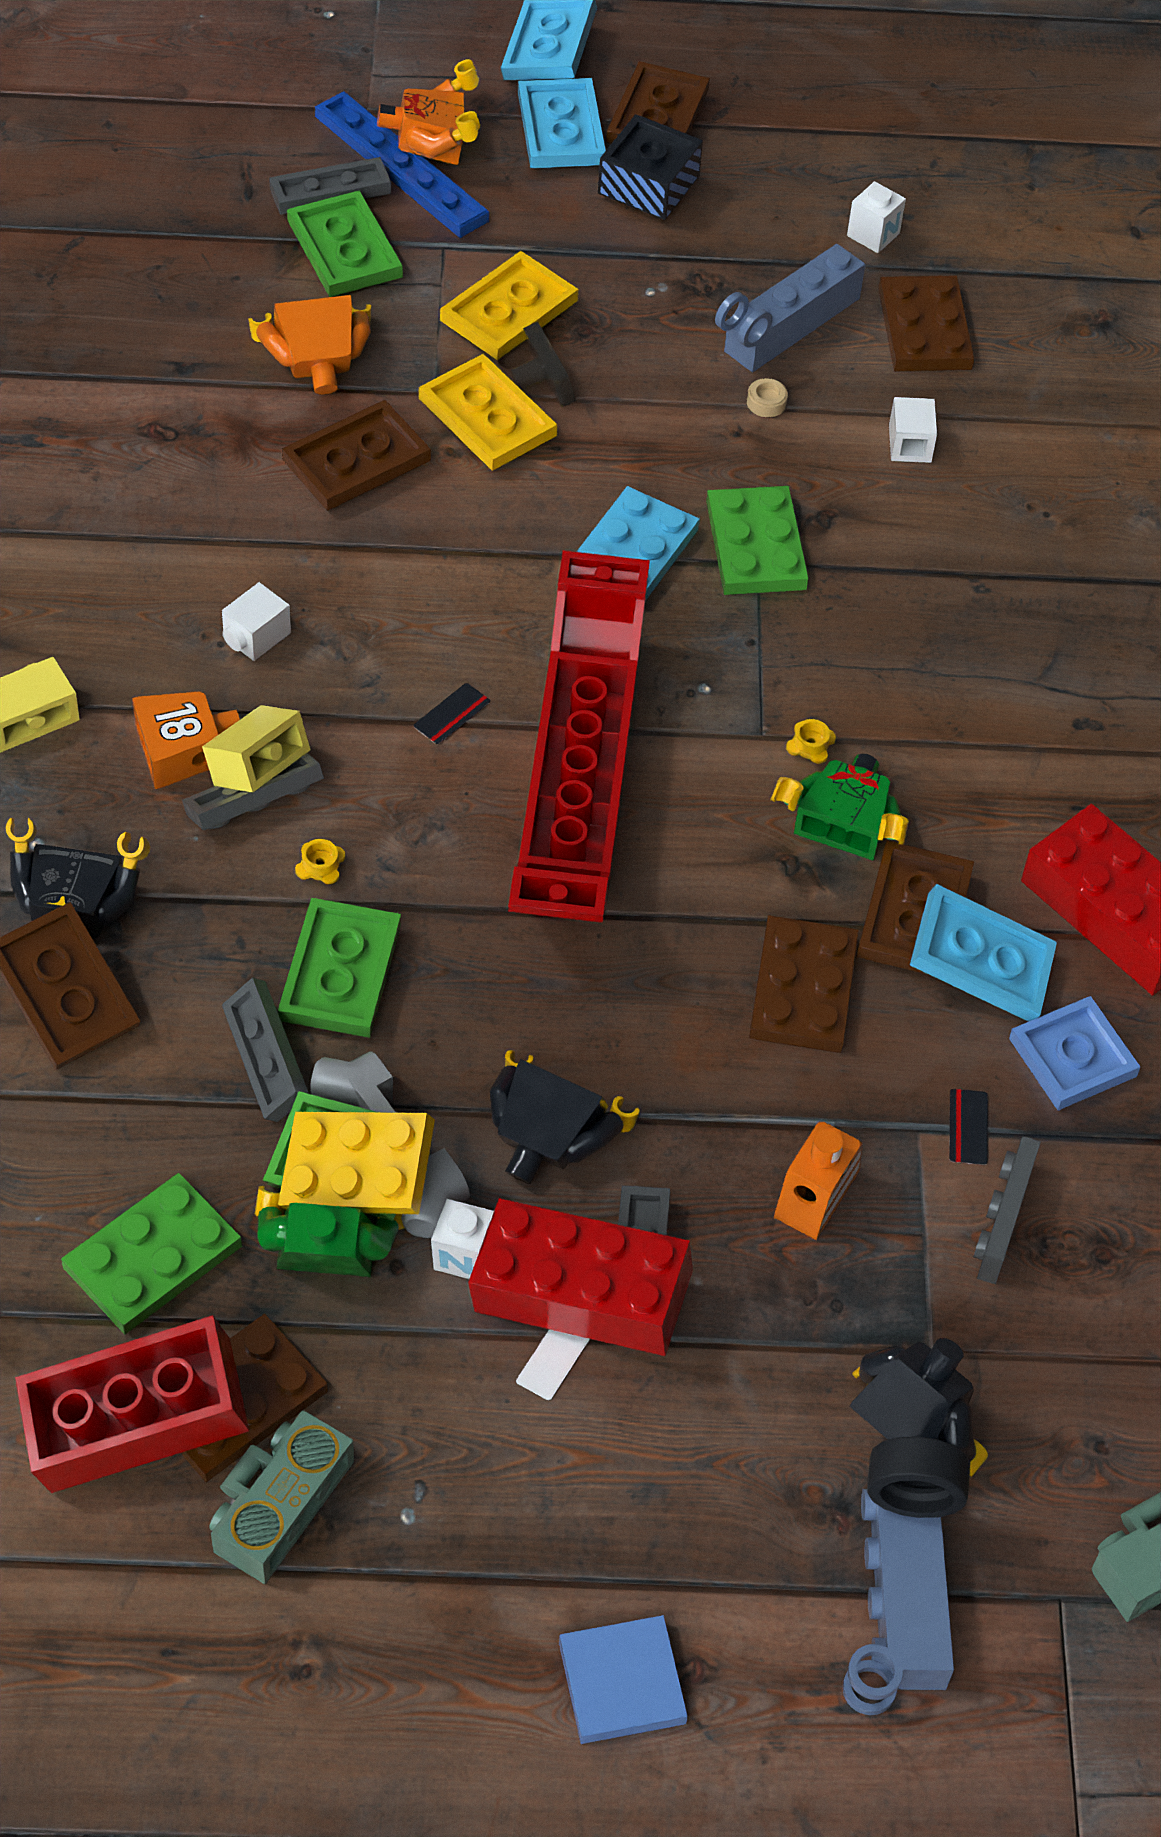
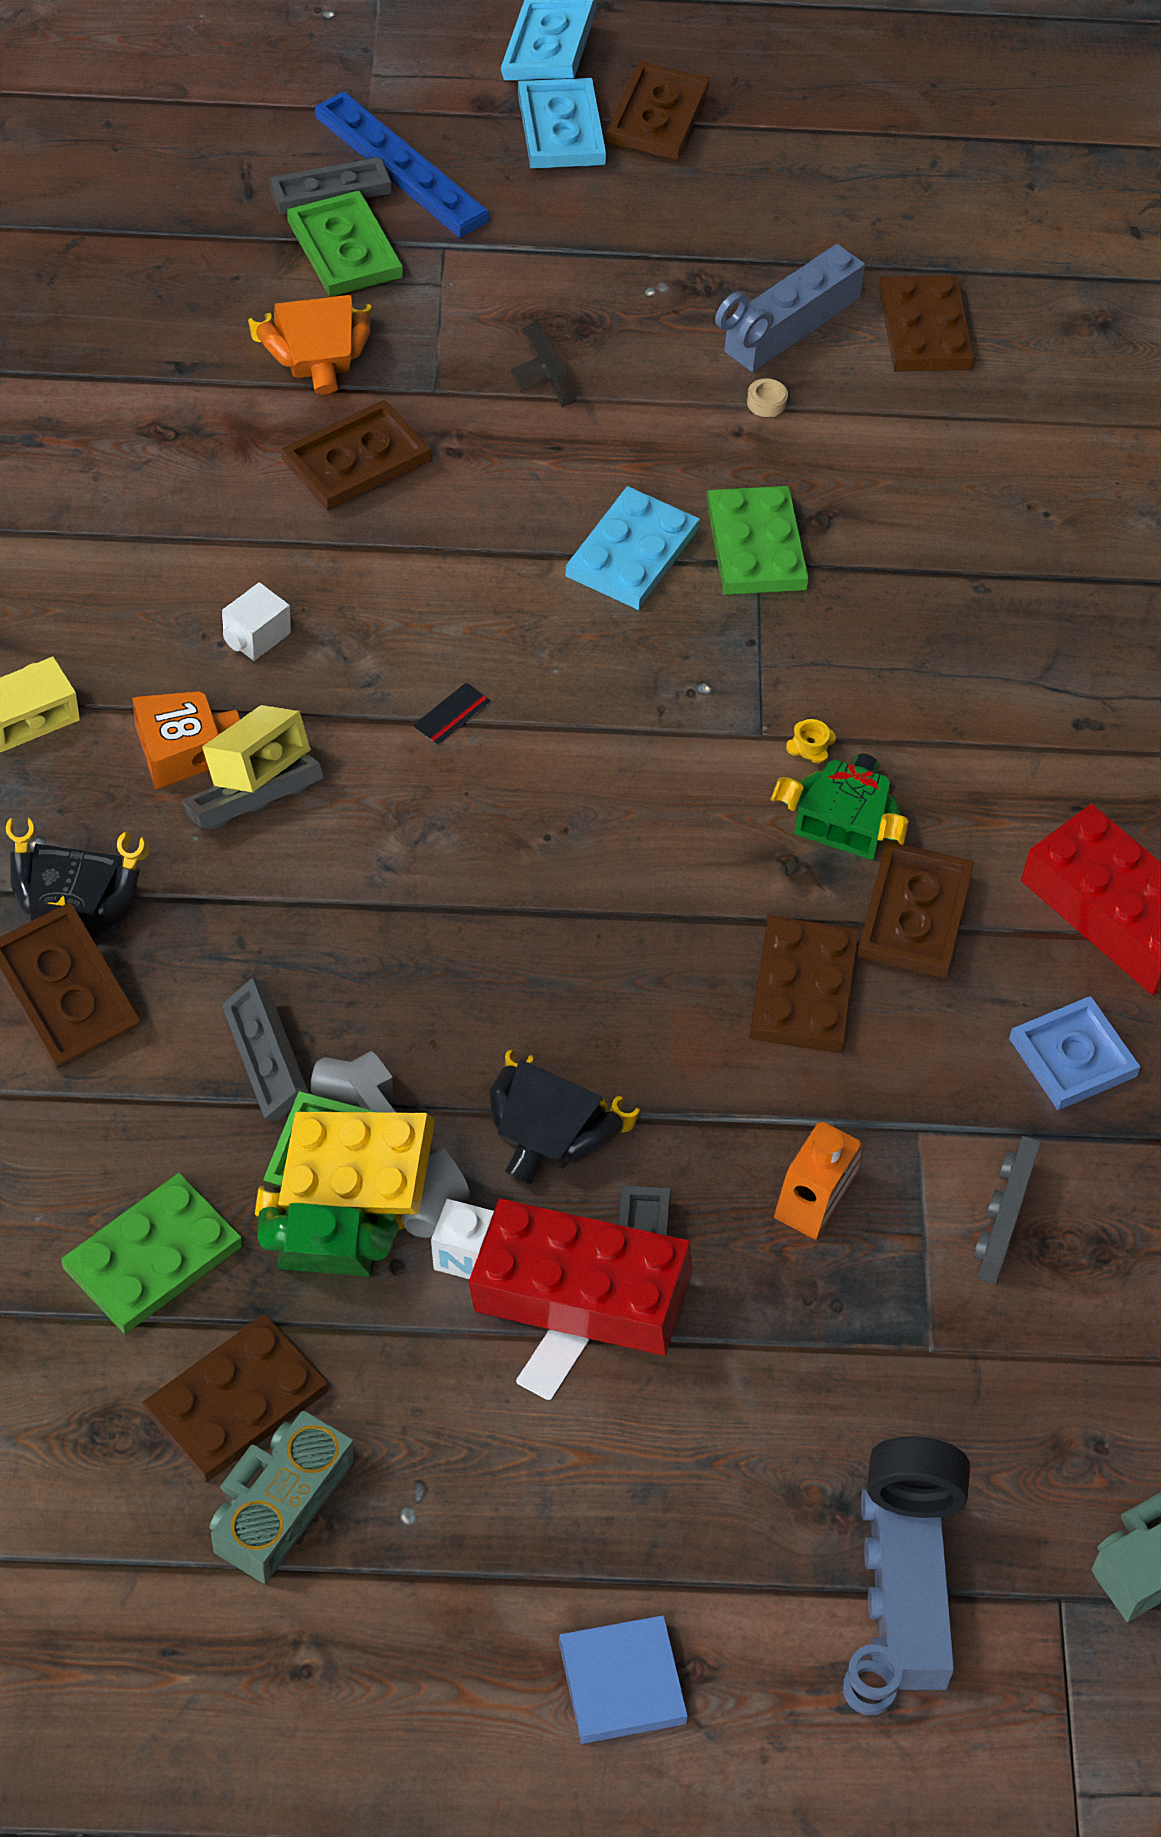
red brick [15,1315,249,1493] -> none
bright green plate [278,897,401,1038] -> none
yellow plate [295,839,345,884] -> none
orange torso [377,59,481,165] -> none
yellow plate [419,354,557,471] -> none
yellow plate [440,251,579,360] -> none
red slope [508,550,650,923] -> none
black container [598,114,703,220] -> none
white brick [847,181,906,253] -> none
black torso [849,1338,988,1477] -> none
white brick [889,397,937,463] -> none
medium azure plate [910,884,1057,1022] -> none
black sticker [949,1089,988,1165] -> none

